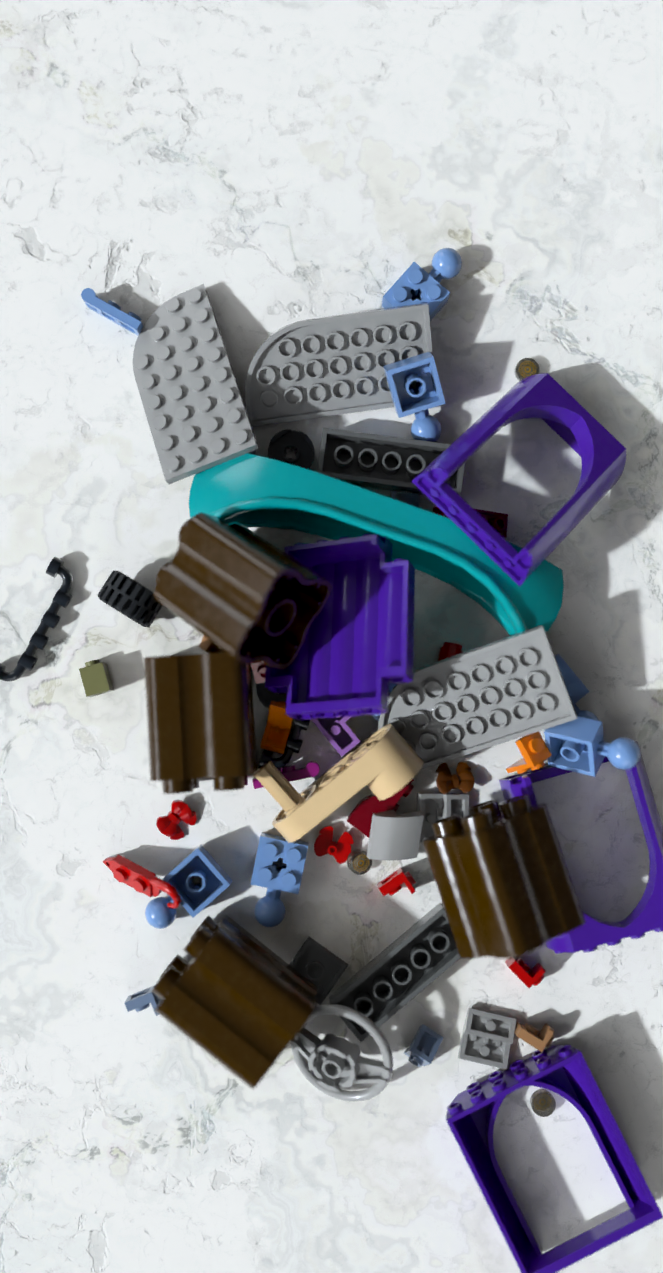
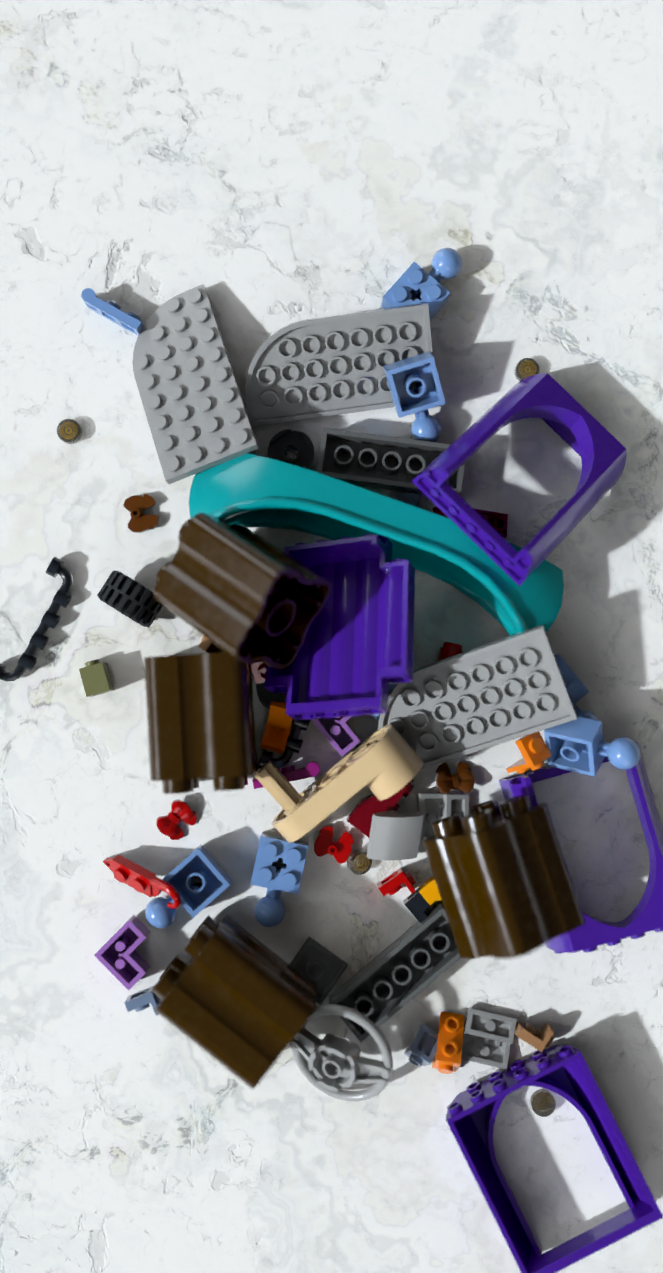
red bracket [505,958,546,988] -> none
none -> clear smoke tile [57,419,82,444]
none -> medium lavender brick [94,915,151,991]
none -> reddish brown piece [123,494,159,533]
none -> leg [403,877,441,923]
none -> orange bracket [432,1011,464,1074]

